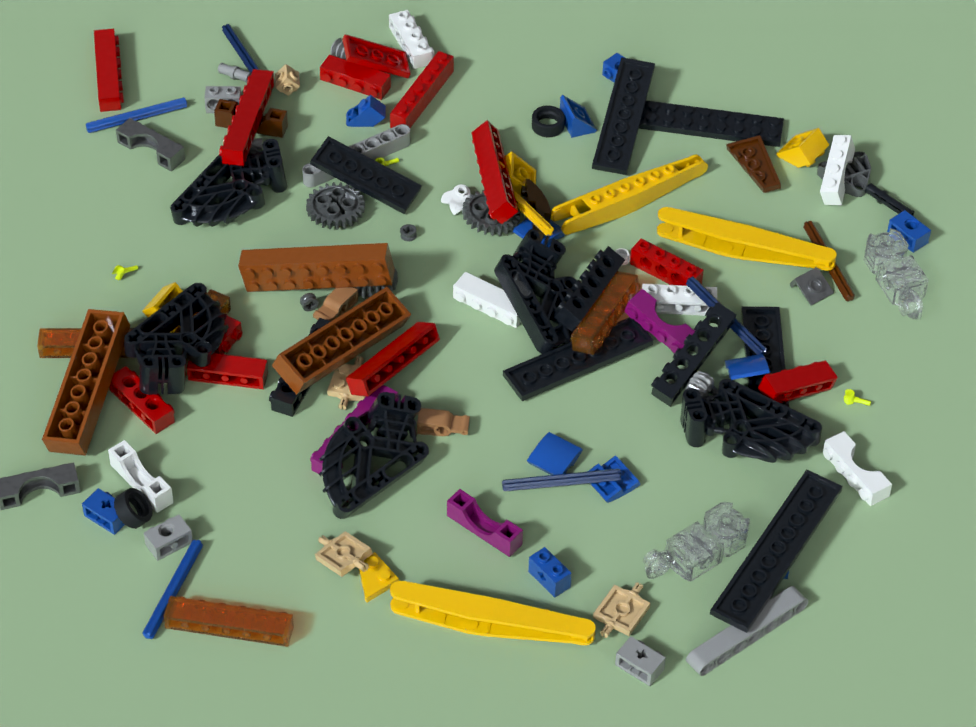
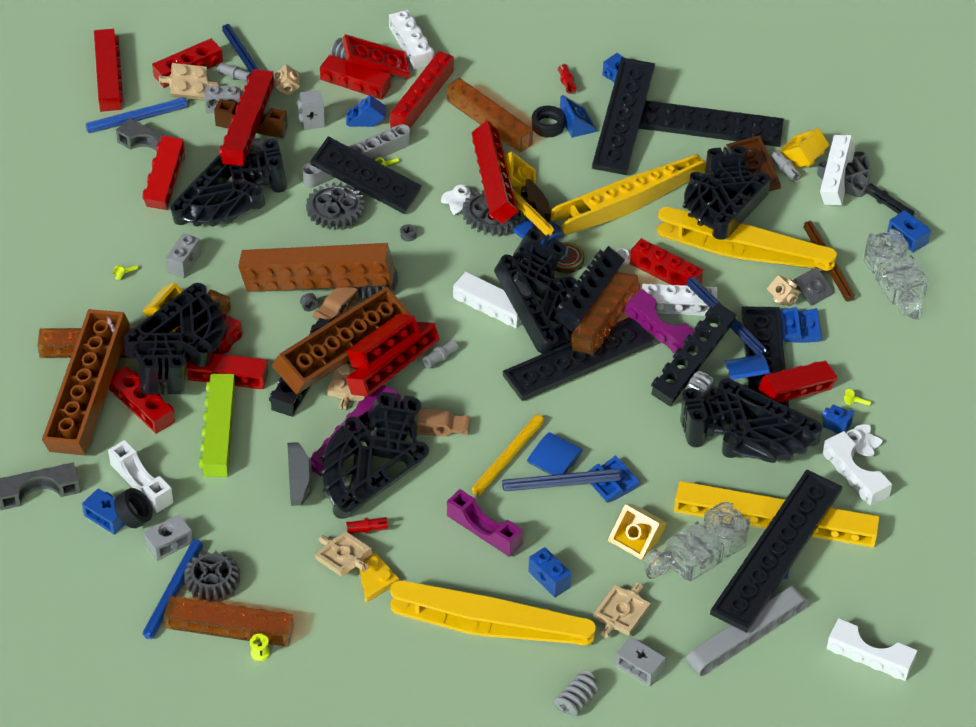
none -> red brick [142,136,186,210]
none -> red brick [152,38,223,88]
none -> tan plate [159,63,218,100]
none -> light grey brick [166,233,201,278]
none -> dark grey gear [184,550,240,603]
none -> lime brick [199,374,235,477]
none -> neon yellow bush [250,633,270,661]
none -> dark grey connector [287,442,311,506]
none -> light grey brick [297,90,325,130]
none -> red pin [346,517,388,534]
none -> red brick [347,314,420,370]
none -> light grey pin [422,340,458,368]
none -> clear orange brick [447,78,533,153]
none -> yellow axle [471,414,544,496]
none -> light grey piece [554,670,599,716]
none -> tile [555,242,584,273]
none -> red pin [558,64,577,94]
none -> yellow slope [608,504,667,560]
none -> yellow brick [674,481,879,548]
none -> black beam [682,146,771,240]
none -> tan brick [767,275,801,306]
none -> light grey pin [771,150,801,182]
none -> blue slope [780,307,822,343]
none -> blue brick [822,404,854,434]
none -> white arch [827,618,918,681]
none -> white plate [846,424,883,456]

